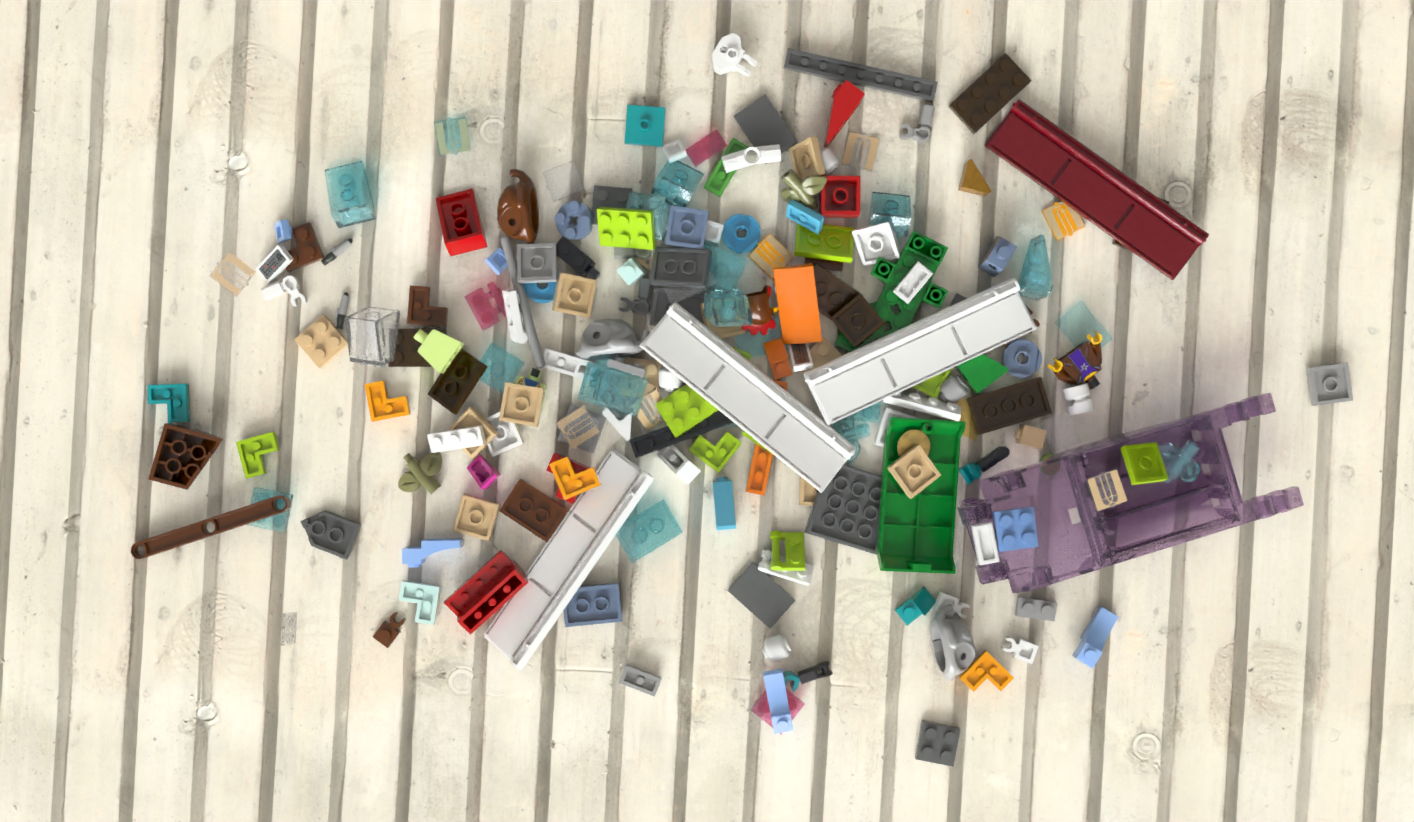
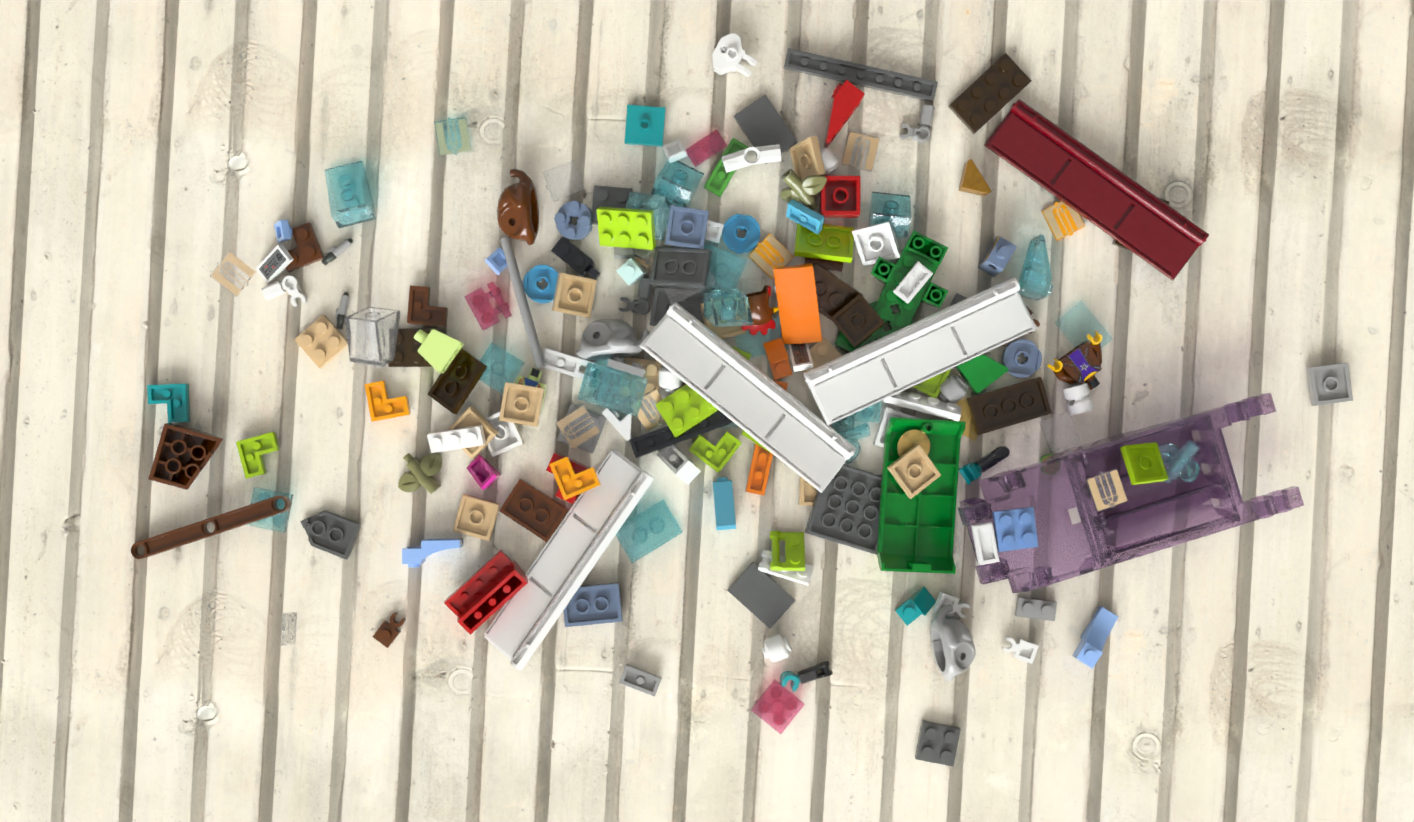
light aqua plate [399,580,441,625] -> none
red slope [435,188,488,257] -> none
white plate [502,289,528,344] -> none
light grey plate [517,243,557,284] -> none
light blue slope [763,668,793,734] -> none
light orange plate [959,650,1014,692] -> none
tan brick [1014,425,1047,449] -> none

